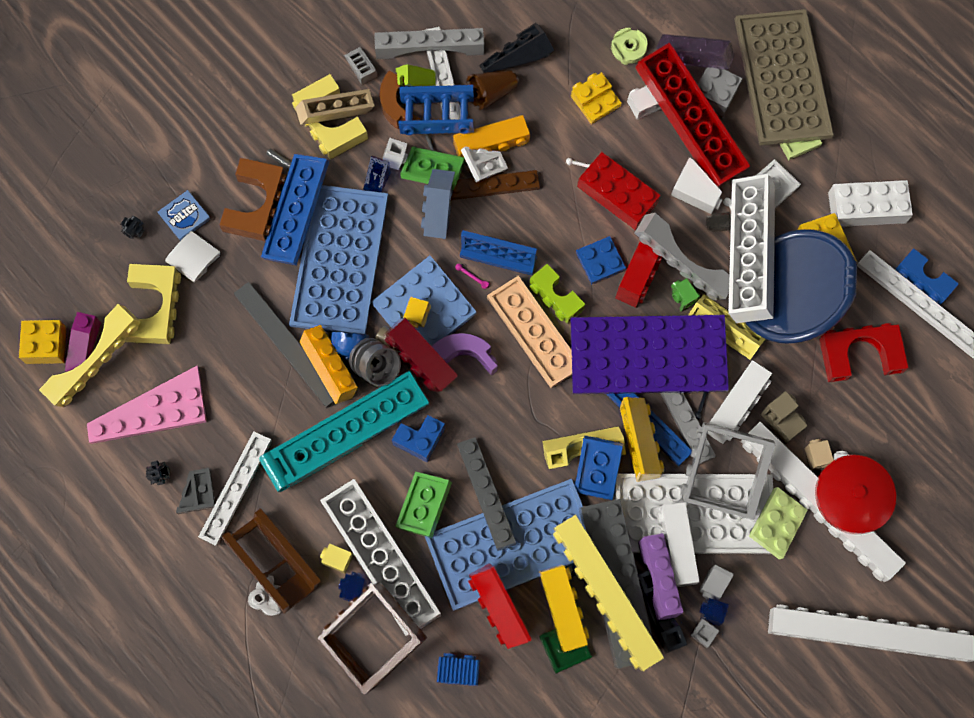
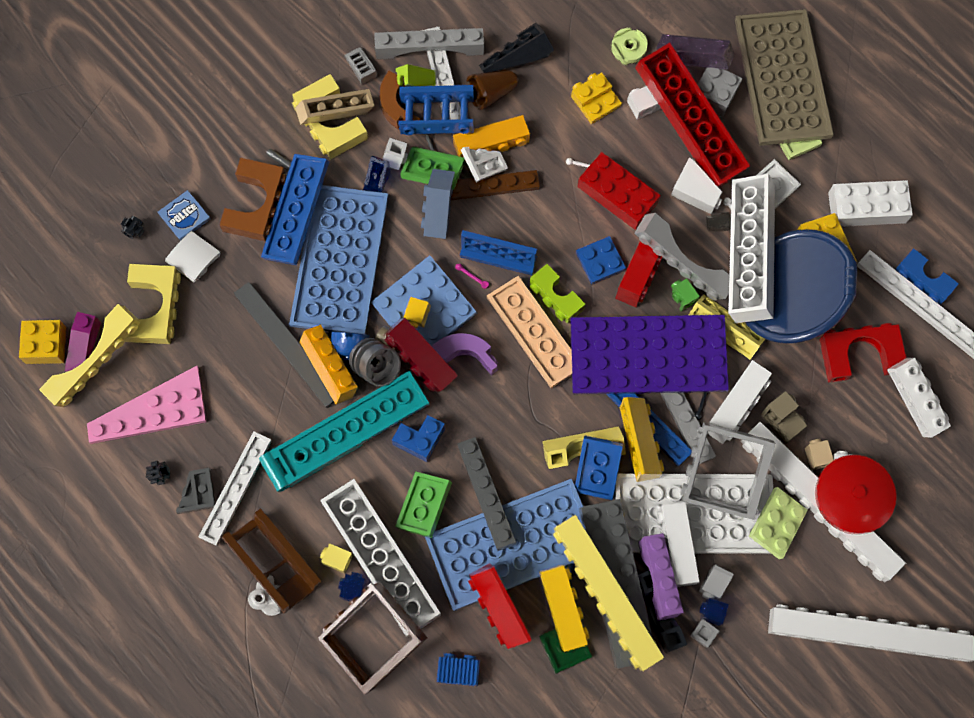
none -> white brick [887,358,951,438]

